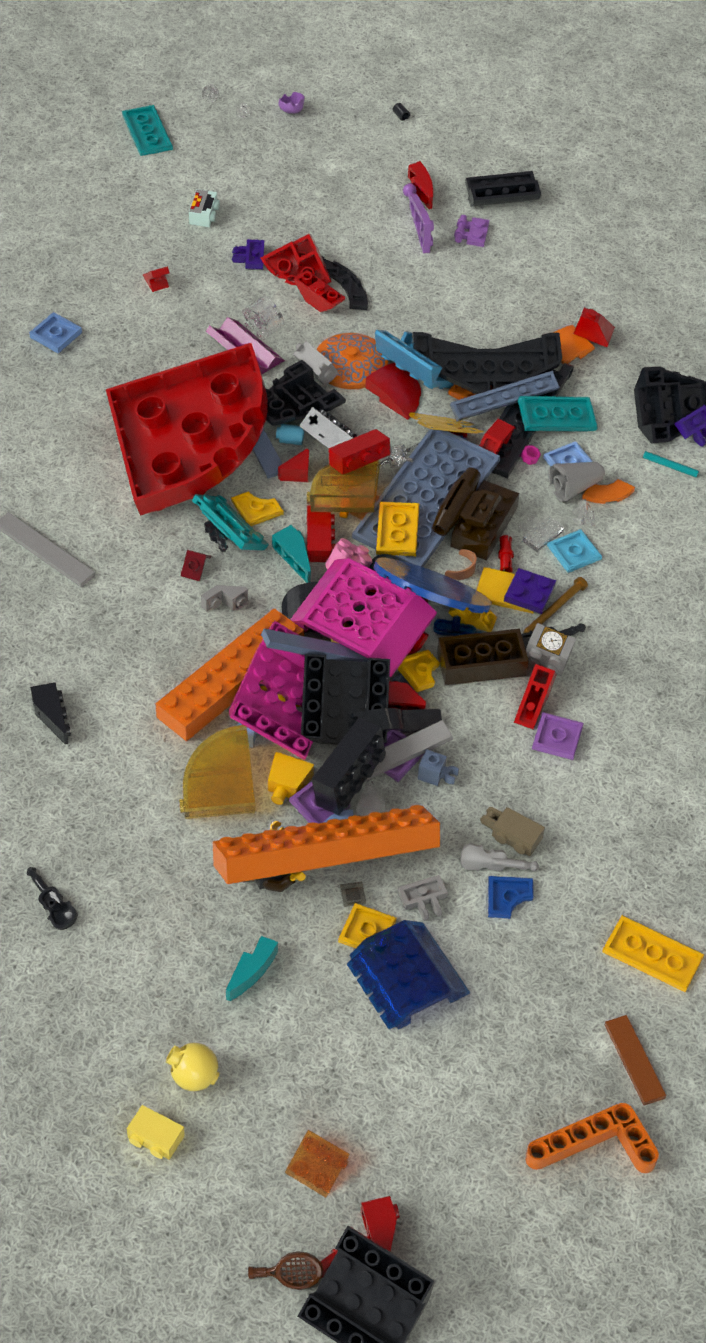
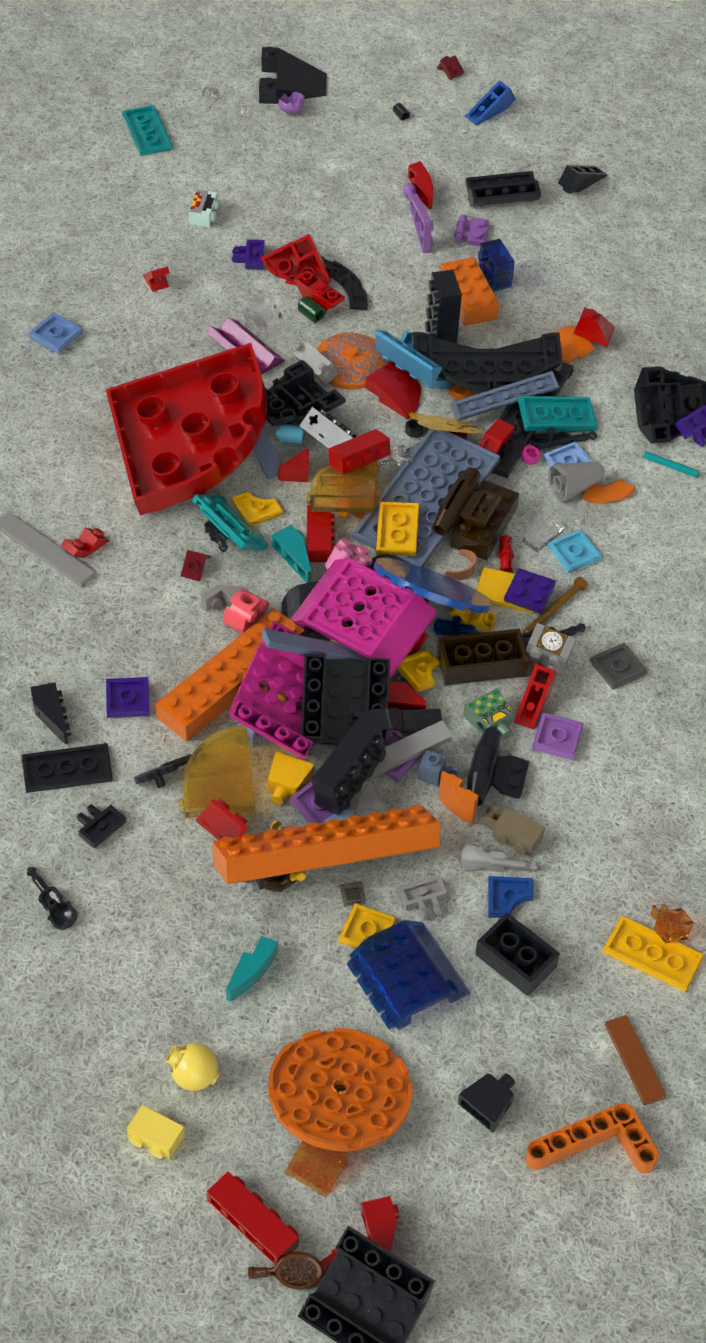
none -> black tile [21,743,113,793]
none -> red slope [61,527,109,558]
none -> black hinge [76,804,126,848]
none -> dark purple plate [106,677,150,718]
none -> black piece [134,751,205,788]
none -> red slope [195,798,249,840]
none -> red brick [207,1172,299,1265]
none -> coral brick [223,589,269,634]
none -> black wedge [259,47,327,104]
none -> orange plate [268,1028,413,1152]
none -> dark green brick [298,296,326,323]
none -> black tile [405,419,423,437]
none -> black brick [425,270,462,343]
none -> dark red bracket [437,55,464,80]
none -> orange slope [438,771,479,825]
none -> orange brick [440,257,499,326]
none -> black torso [458,1073,515,1132]
none -> sand green torso [463,688,513,739]
none -> blue slope [465,80,516,125]
none -> black plate [467,728,529,806]
none -> black brick [475,912,560,996]
none -> clear blue brick [478,239,515,292]
none -> black piece [531,427,597,449]
none -> black slope [558,165,608,193]
none -> dark grey tile [590,642,648,690]
none -> clear orange brick [650,904,694,943]

